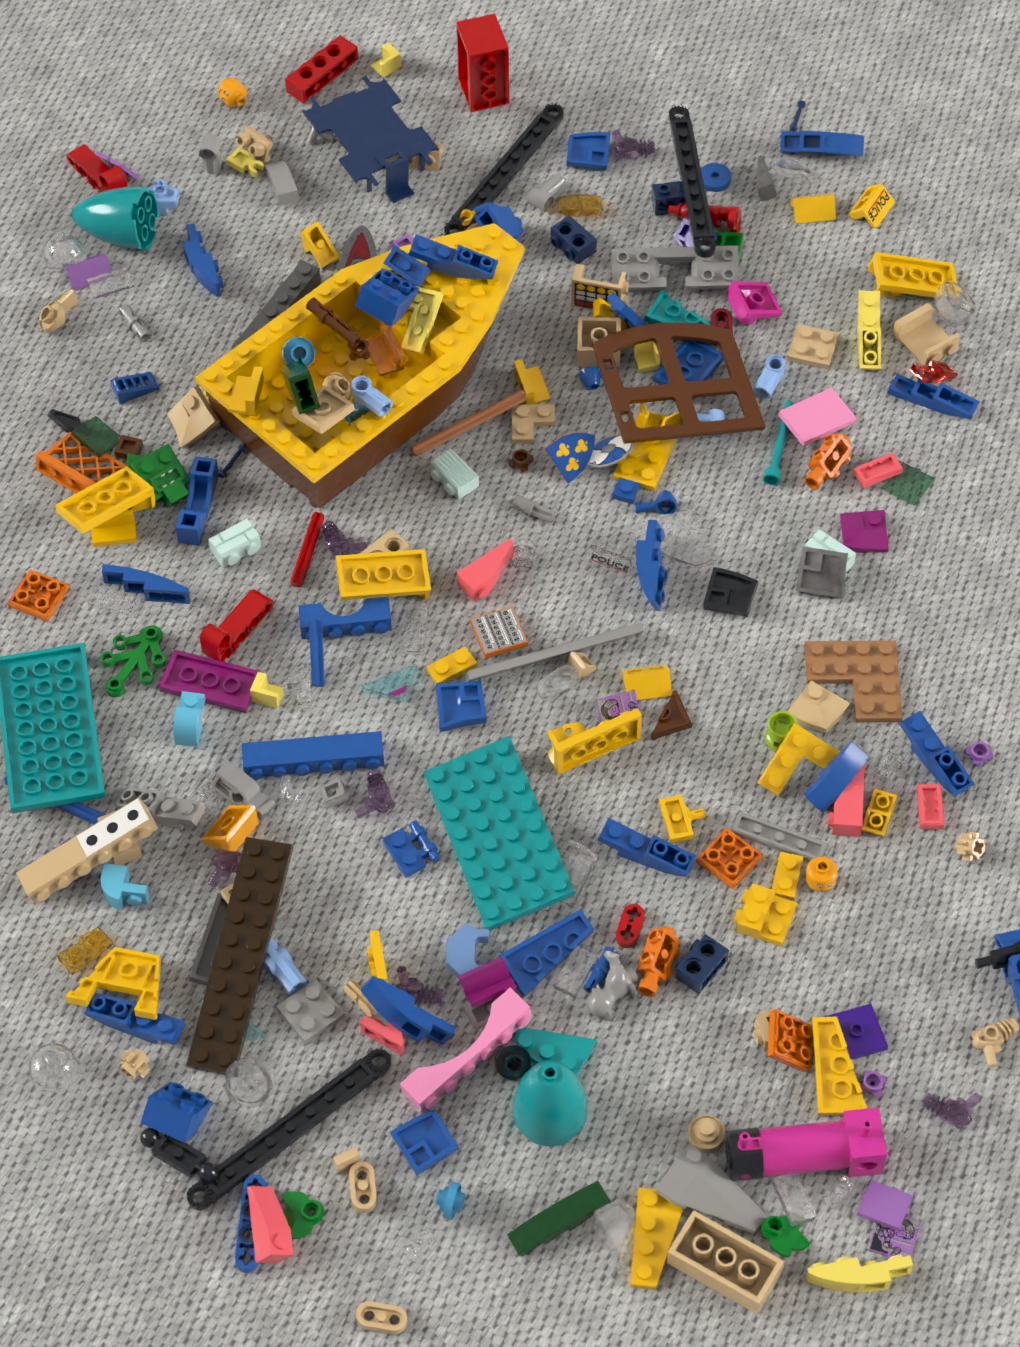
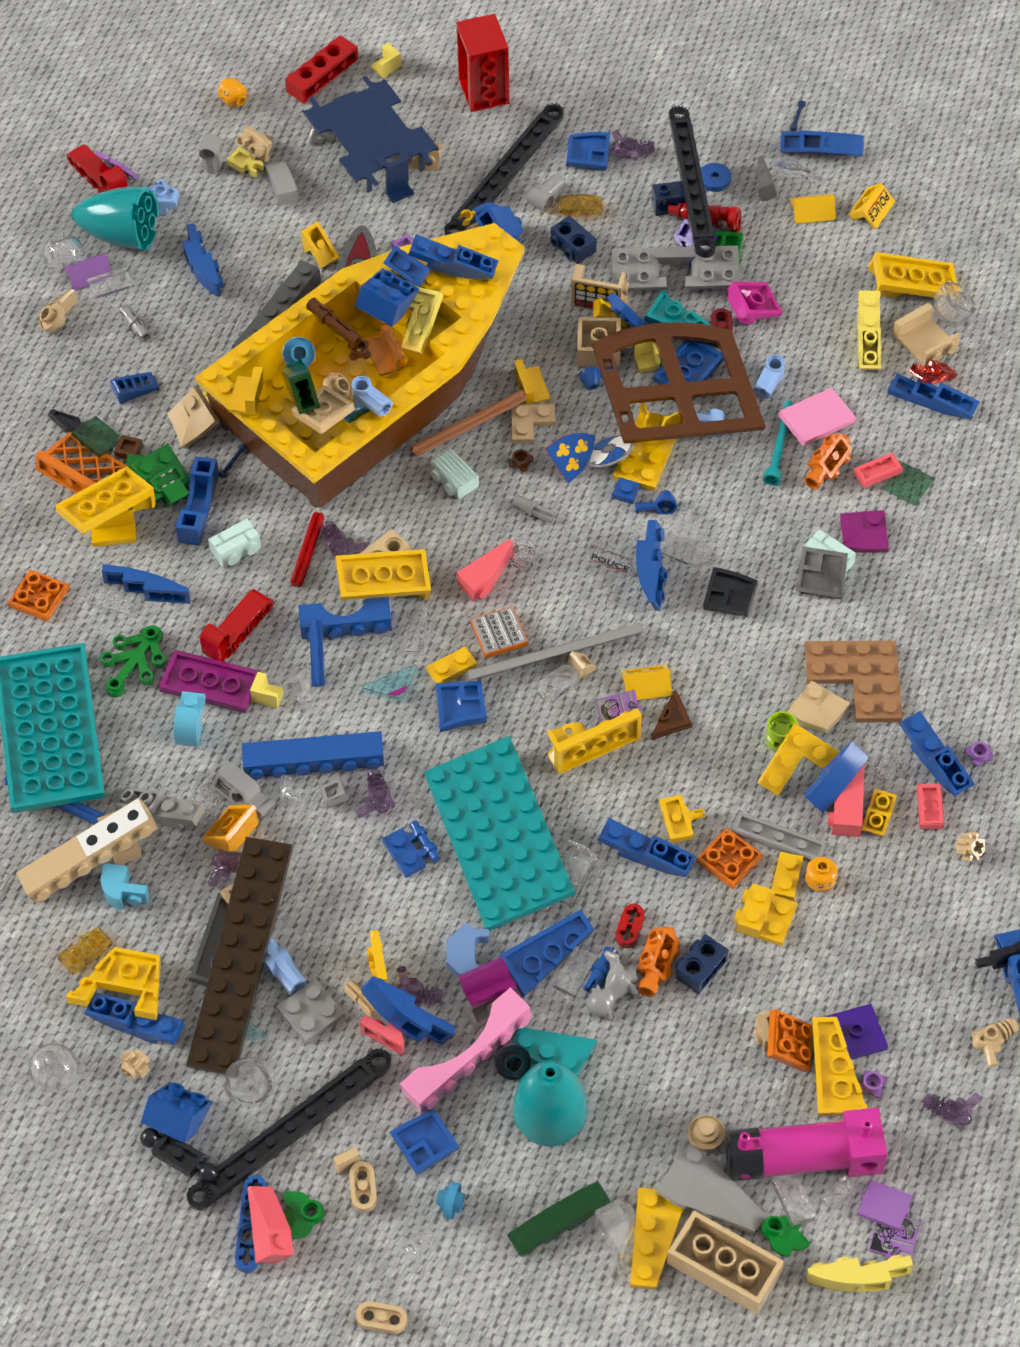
tan plate [787,324,839,370] -> none

